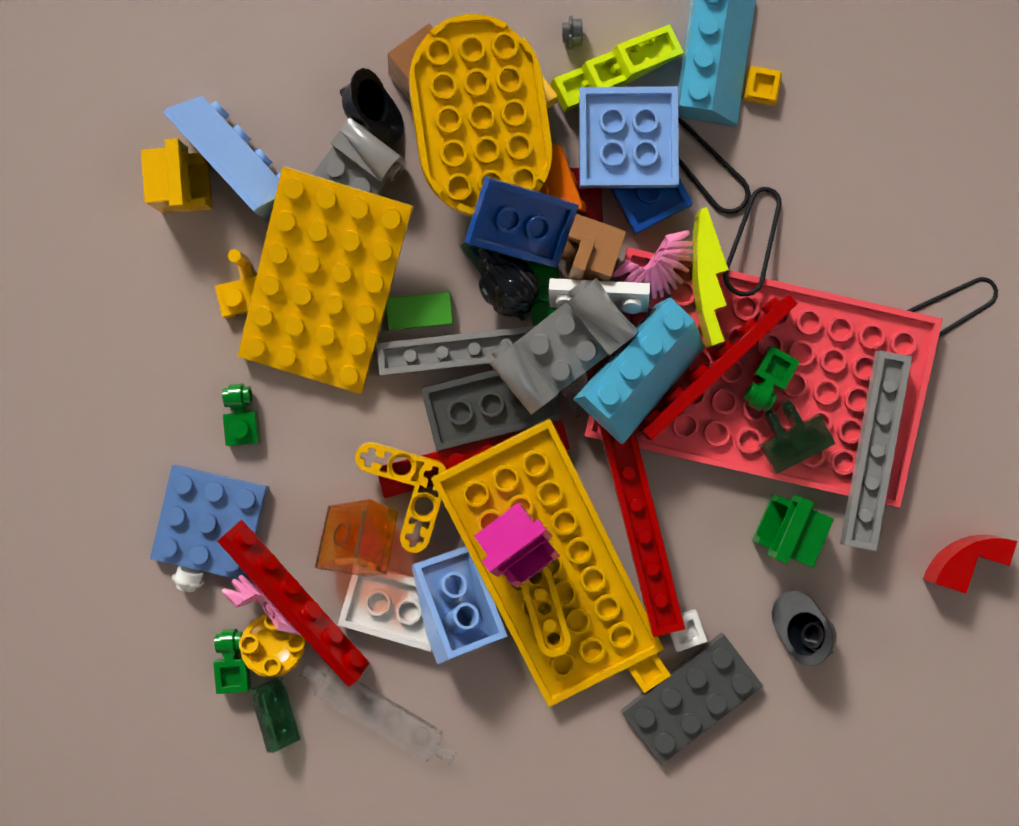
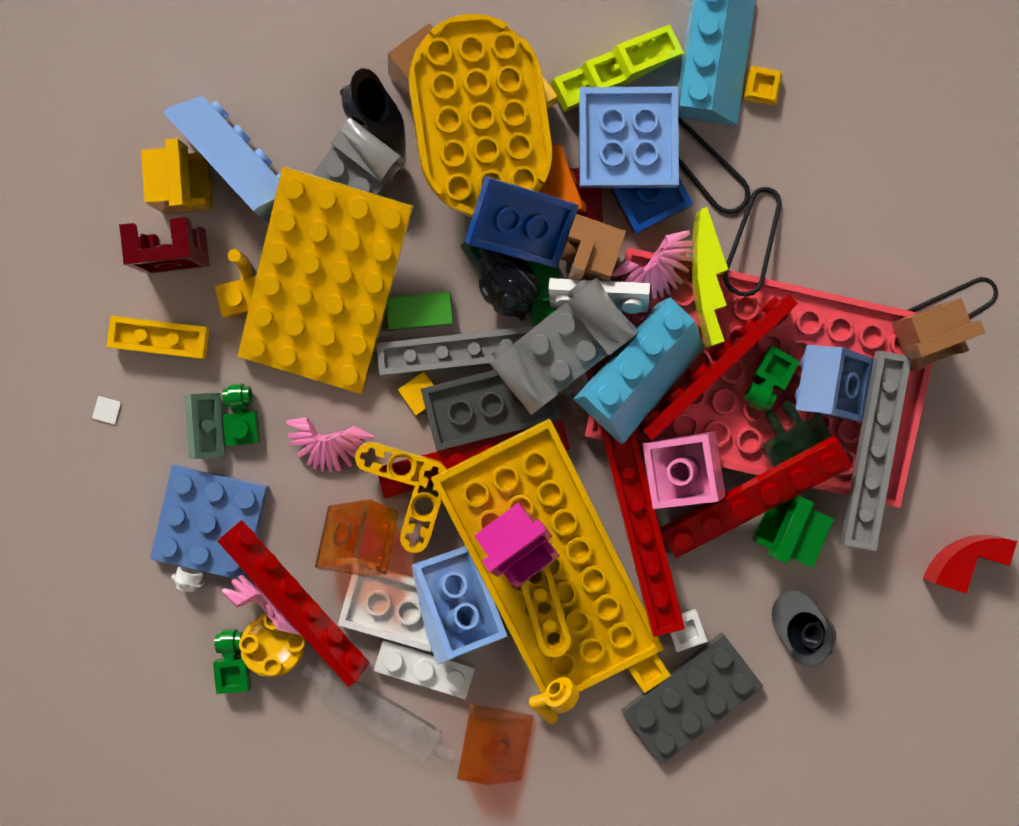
clear green plate [249,678,300,753] -> none
dark grey plate [562,16,583,49] -> none
none -> white sticker [92,396,121,425]
none -> yellow plate [107,315,210,359]
none -> dark red panel [119,217,210,274]
none -> sand green plate [185,393,225,459]
none -> bright pink hair [286,417,374,472]
none -> white plate [373,639,475,700]
none -> yellow tile [398,371,434,416]
none -> clear orange slope [457,704,533,785]
none -> yellow plate [529,677,579,724]
none -> bright pink slope [643,431,726,509]
none -> red plate [660,435,853,558]
none -> medium blue slope [795,345,874,422]
none -> medium nougat plate [891,298,986,371]

